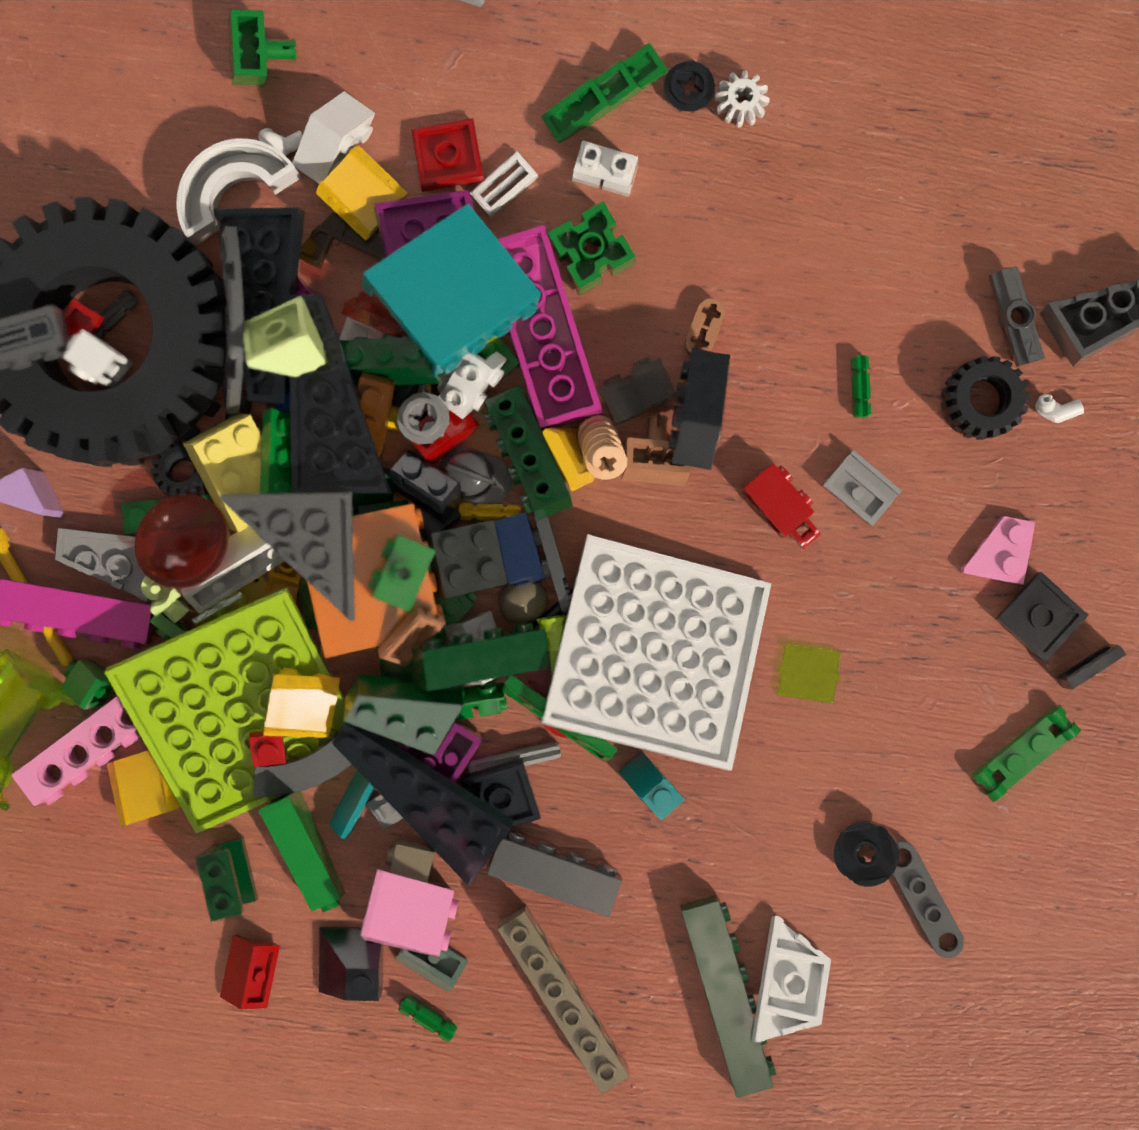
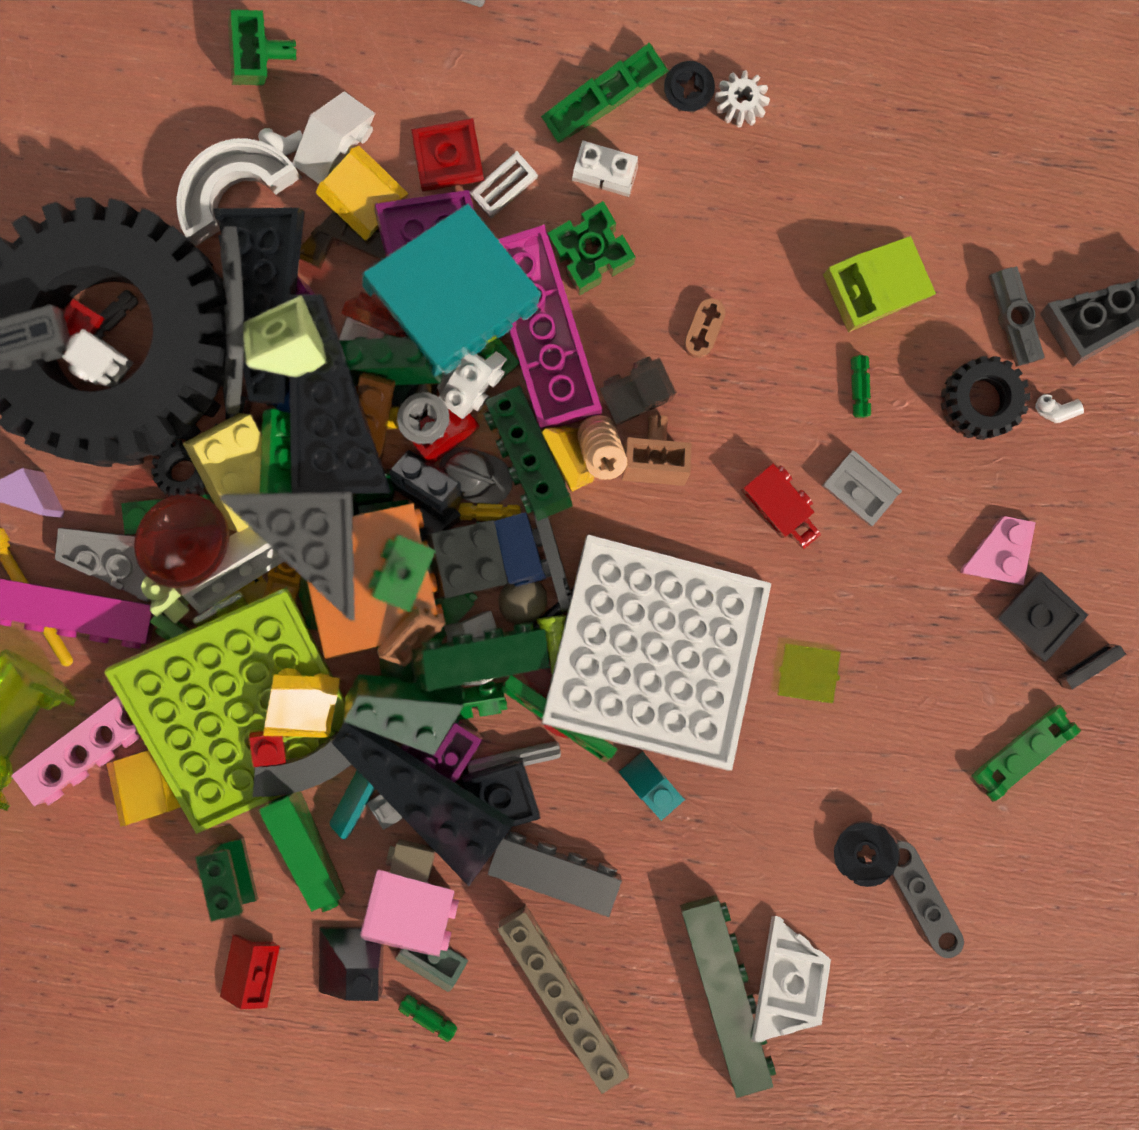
green slope [62,658,114,710] -> none
black brick [668,348,730,470] -> none
none -> lime slope [823,236,936,332]

